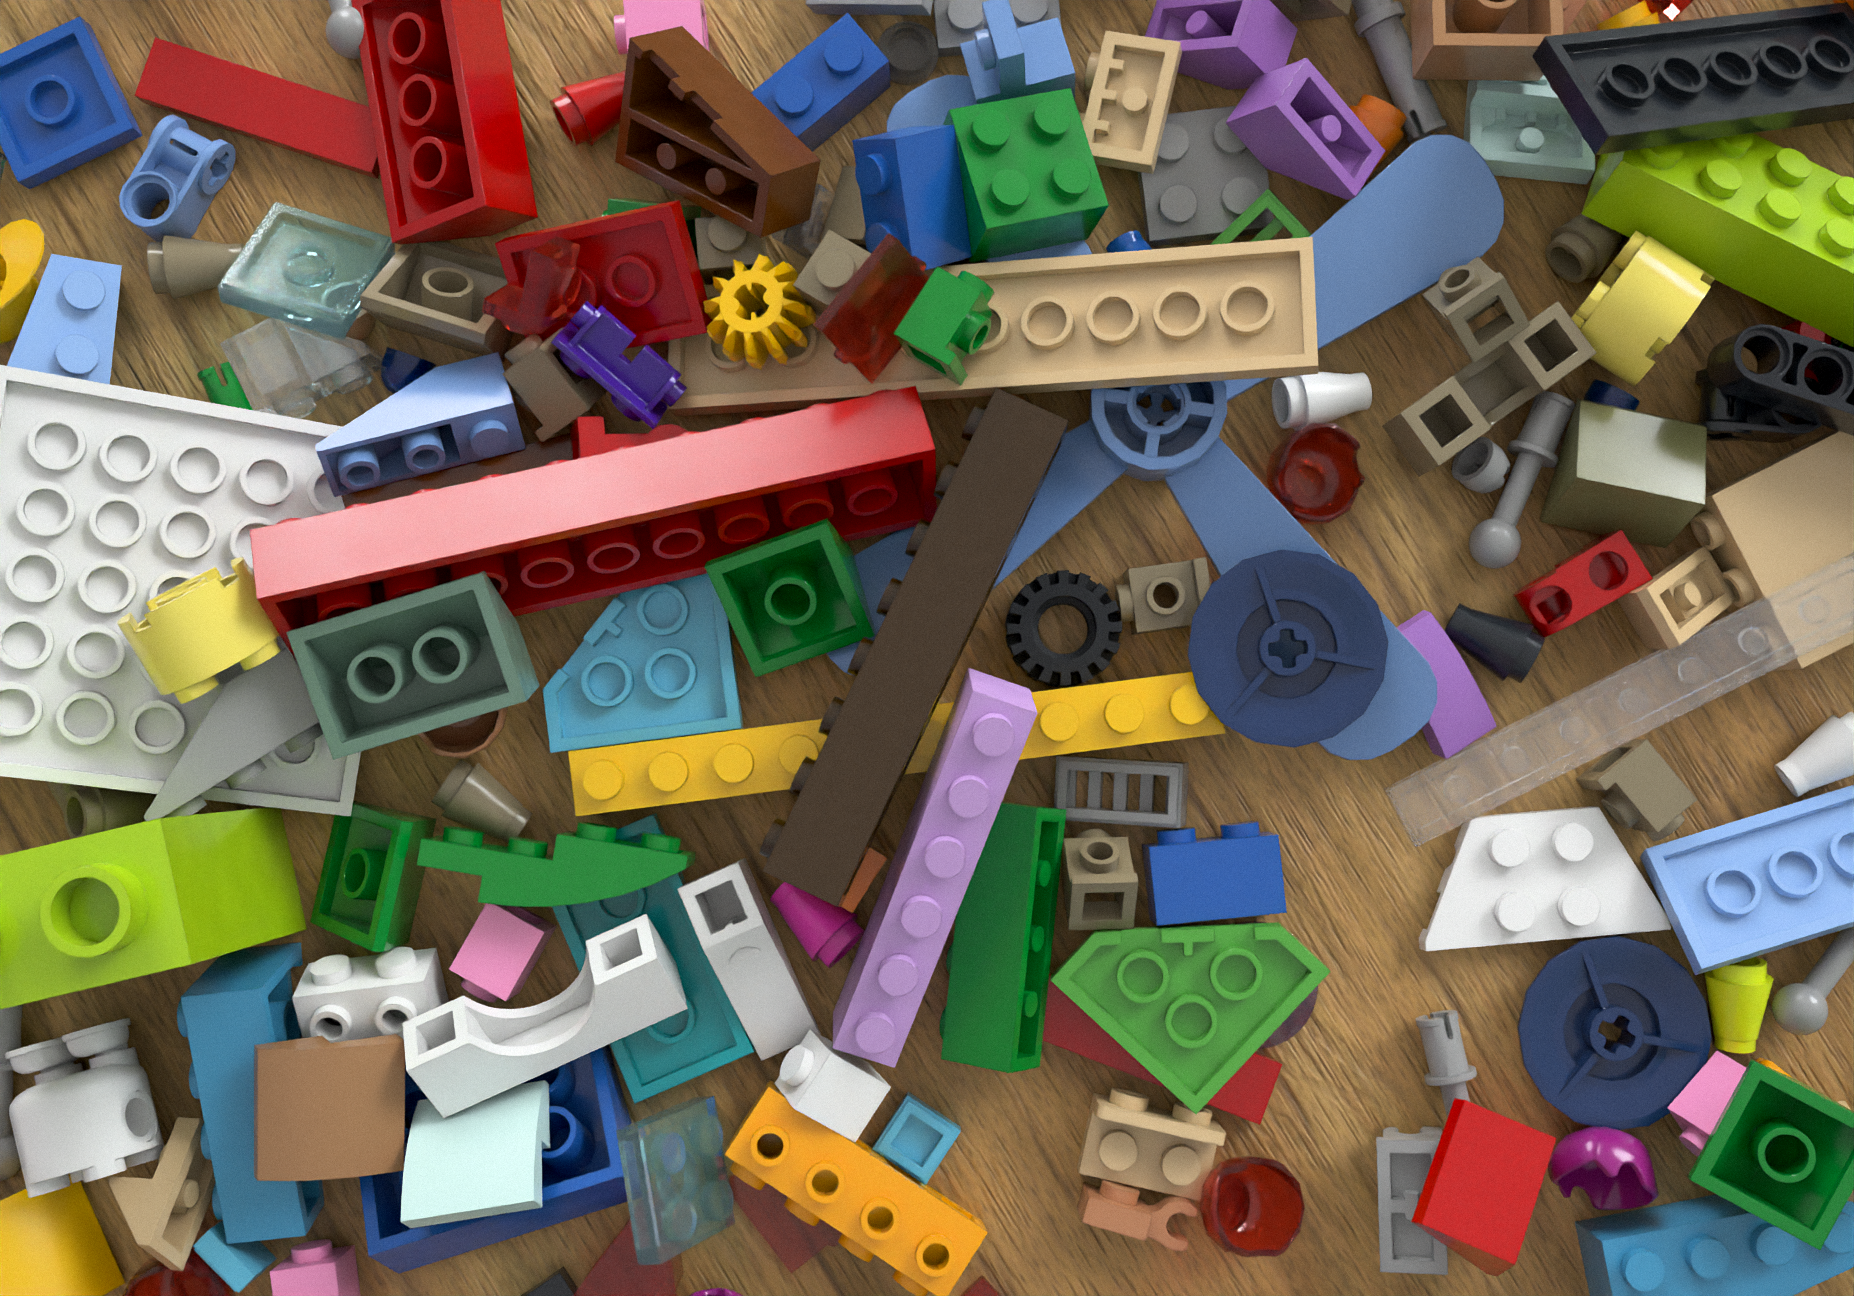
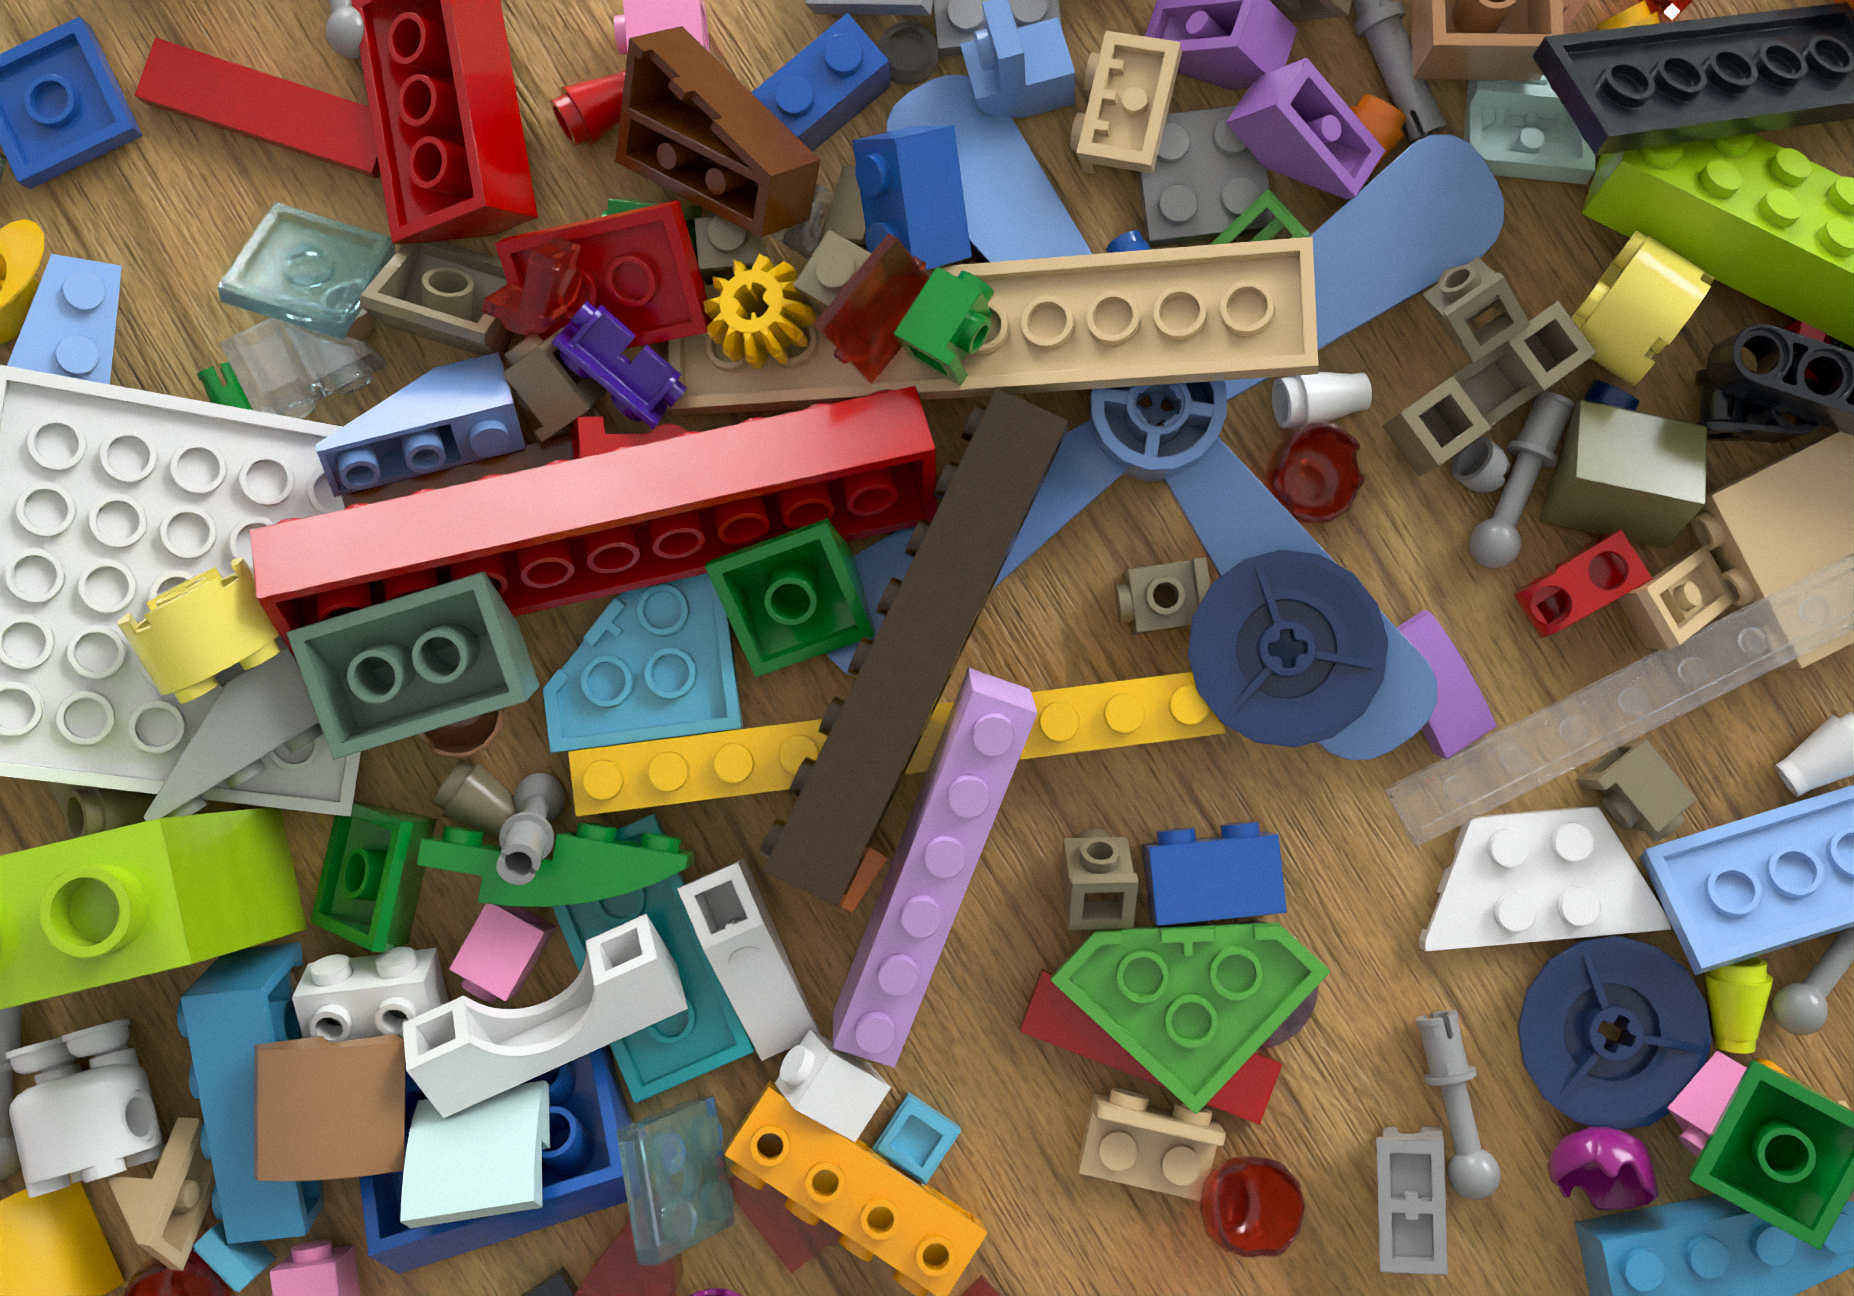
medium blue piece [119,114,236,242] -> none
dark tan cone [147,235,249,299] -> none
clear blue hinge [380,347,436,394] -> none
dark pink cone [770,882,865,968] -> none
green brick [939,801,1067,1073] -> none
green brick [943,88,1109,263] -> none
black tyre [1005,570,1122,687] -> none
light grey slope [1054,756,1189,828] -> none
nougat plate [1077,1179,1198,1251] -> none
red slope [1411,1098,1557,1276] -> none
black cone [1444,603,1545,683] -> none
dark tan cone [1545,214,1626,283] -> none
none -> light grey pin [496,773,566,885]

